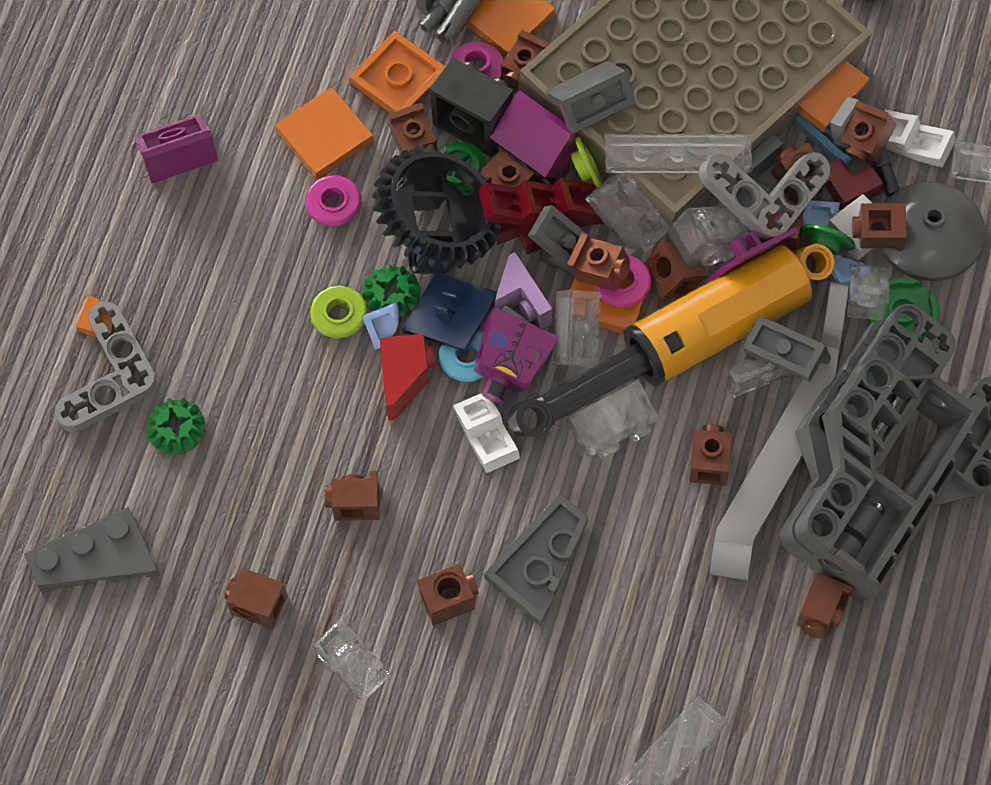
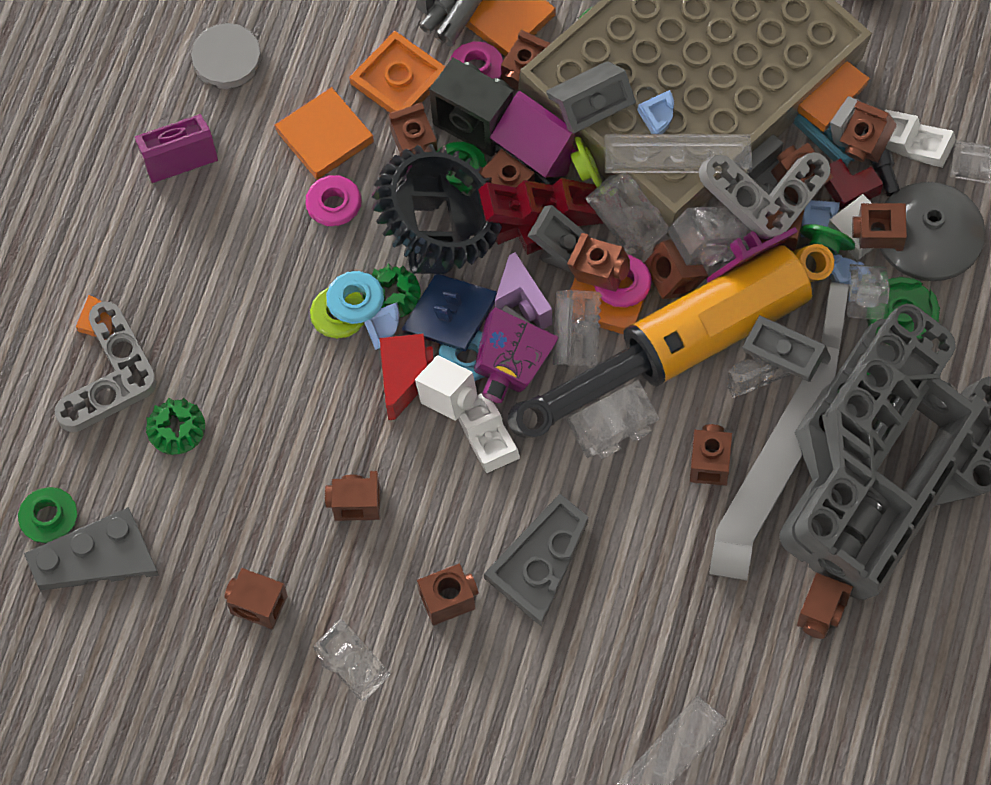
none -> green piece [18,487,77,543]
none -> light grey tile [191,23,262,89]
none -> medium azure piece [326,271,384,324]
none -> white brick [415,355,478,421]
none -> light blue tile [637,90,674,139]

